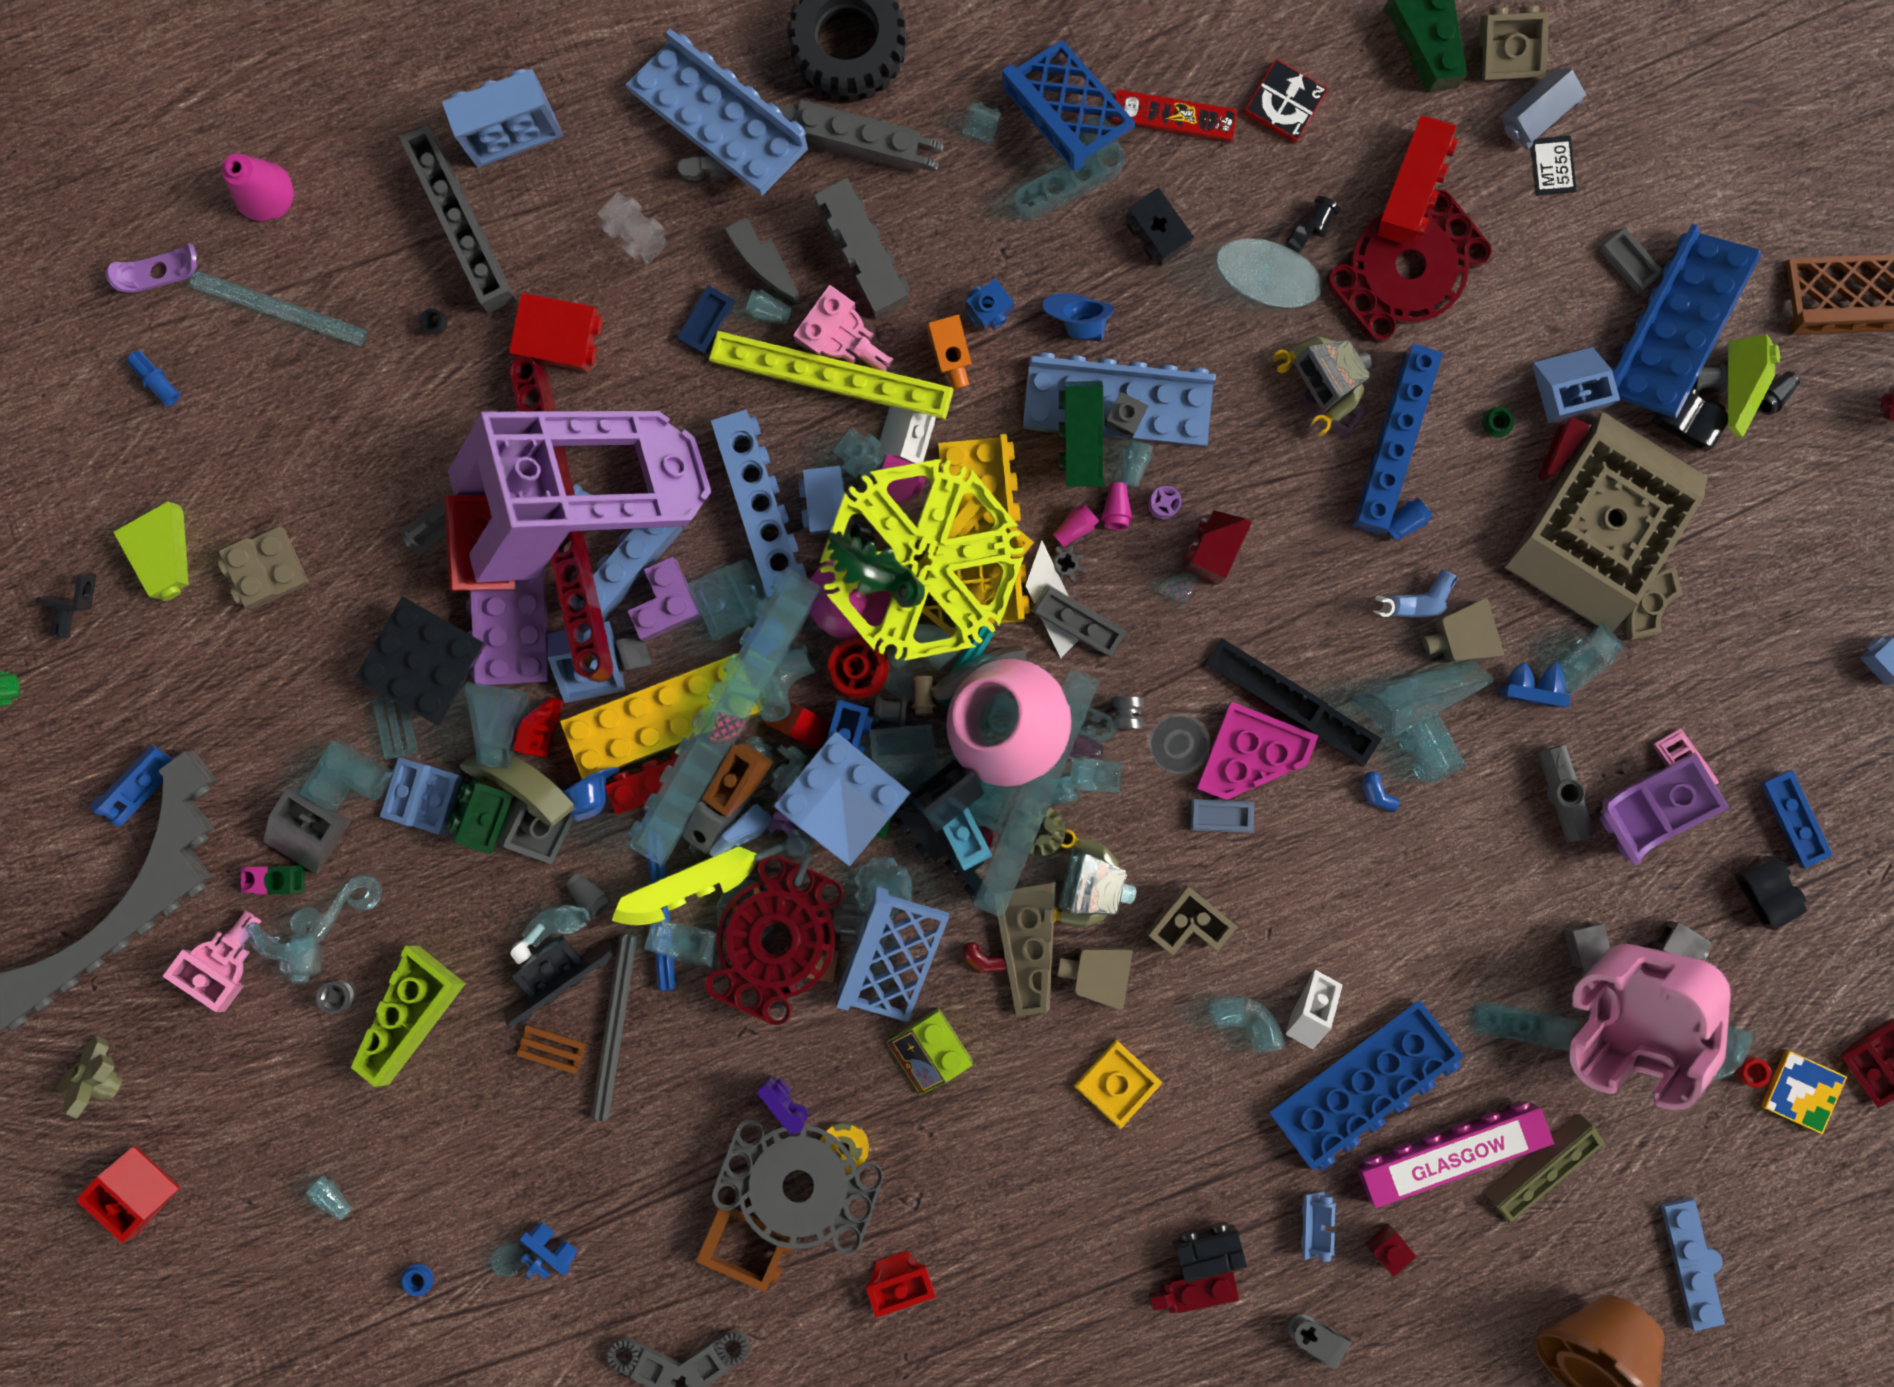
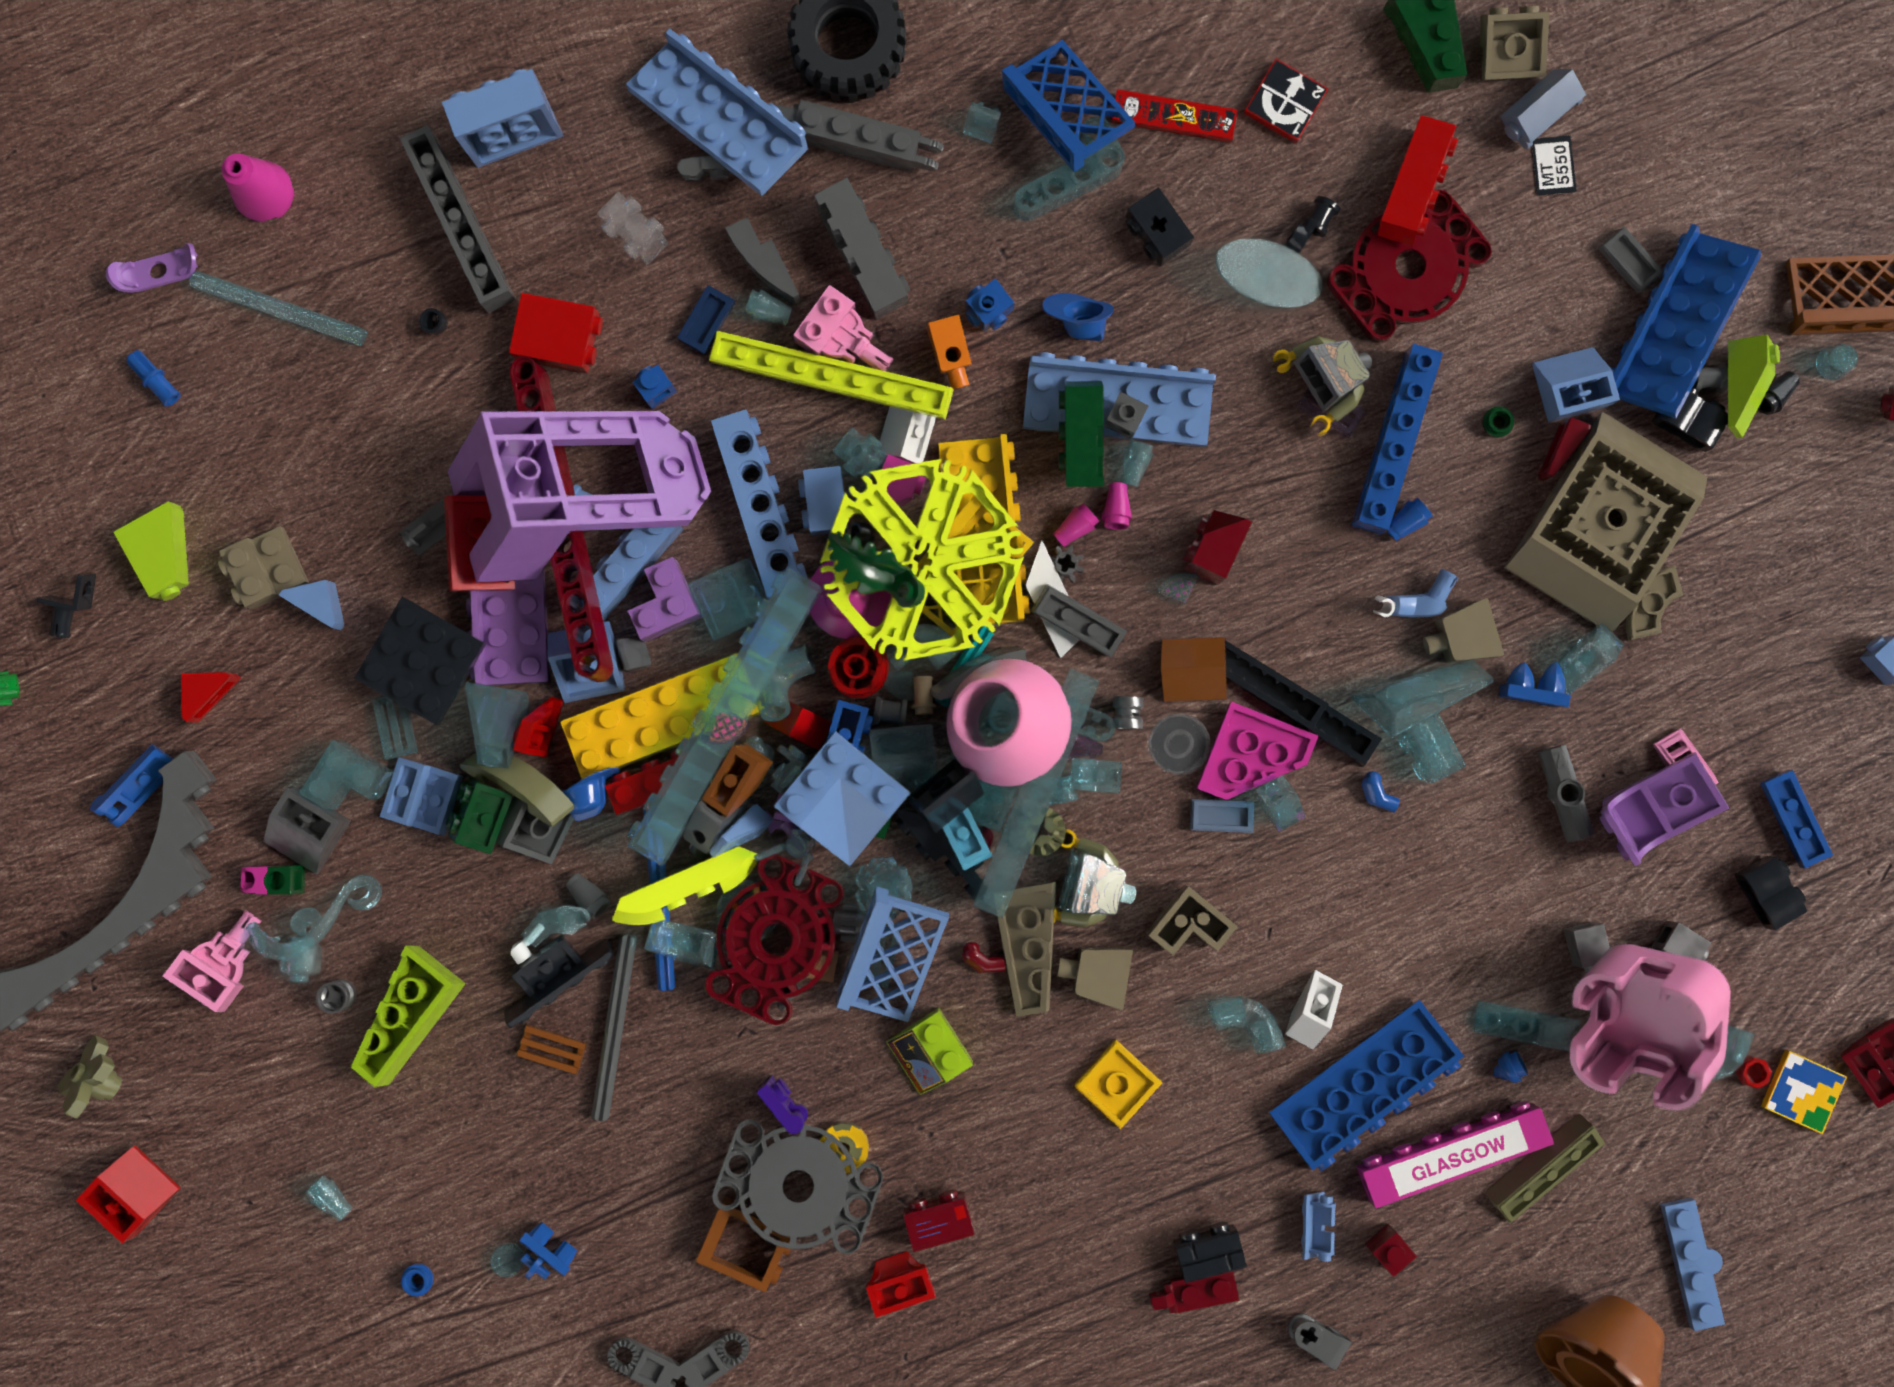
medium lavender wheel [1148,486,1182,520] -> none
none -> red slope [181,672,241,723]
none -> medium blue slope [279,580,345,630]
none -> blue brick [633,364,677,409]
none -> dark red brick [903,1190,975,1252]
none -> dark orange slope [1161,637,1227,702]
none -> clear light blue brick [1256,775,1306,832]
none -> blue plate [1493,1051,1528,1083]
none -> clear light blue hat [1816,344,1858,380]

